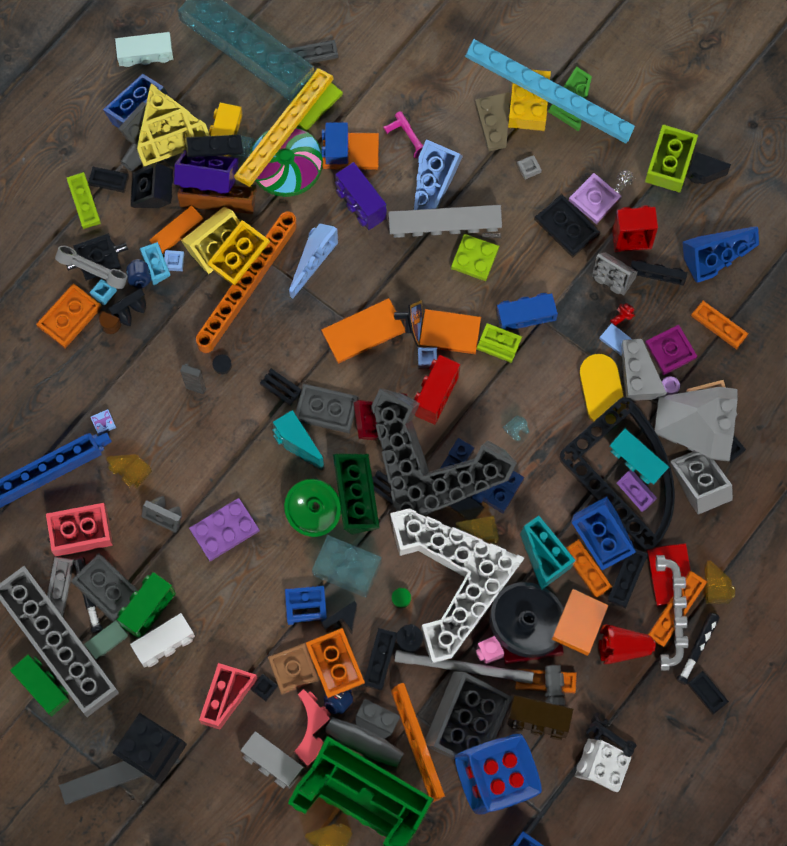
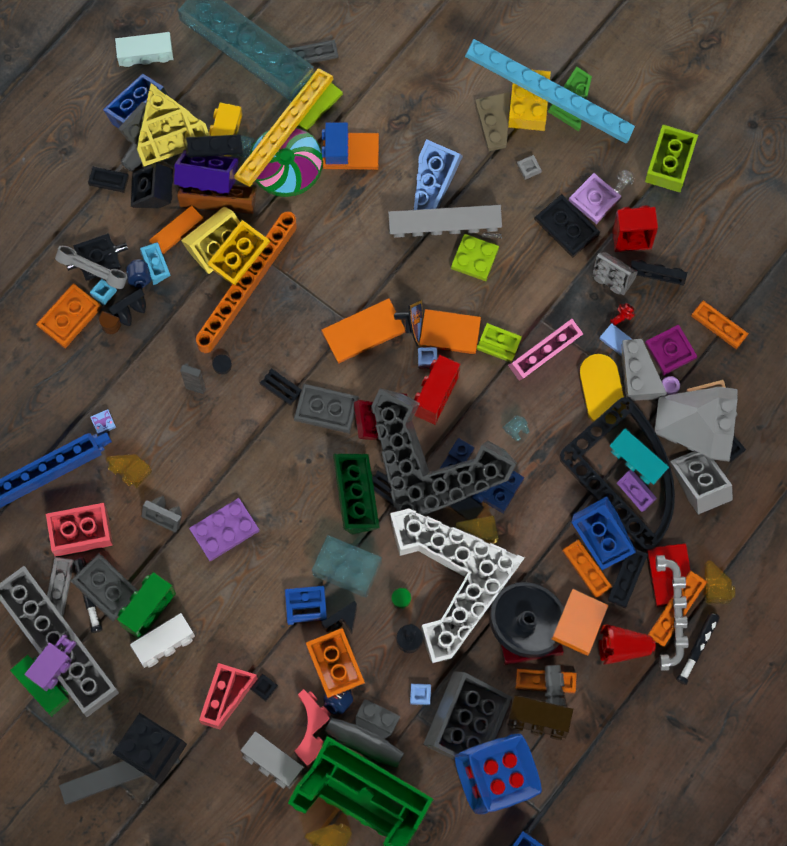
lime plate [67,172,101,229] -> none
sand green tile [84,620,128,660] -> none
light blue tile [164,250,185,272] -> none
medium nougat tile [268,643,319,694] -> none
teal slope [272,410,324,470] -> none
green dish [284,479,341,537] -> none
light blue wedge [289,224,338,299] -> none
dark purple brick [335,162,387,231] -> none
black plate [363,628,397,691] -> none
dark pink piece [383,111,424,159] -> none
orange tile [391,683,445,802] -> none
light grey piece [395,650,534,684] -> none
bright pink brick [476,636,504,665] -> none
blue brick [496,293,558,331] -> none
teal wedge [520,516,576,590] -> none
white bracket [575,739,631,792] -> none
black bar [586,712,637,757] -> none
blue wedge [682,226,759,283] -> none
black slope [687,152,731,184] -> none
black tile [687,671,729,715] -> none
none -> medium lavender brick [24,634,76,692]
none -> light blue tile [410,684,431,705]
none -> bright pink brick [508,319,583,381]

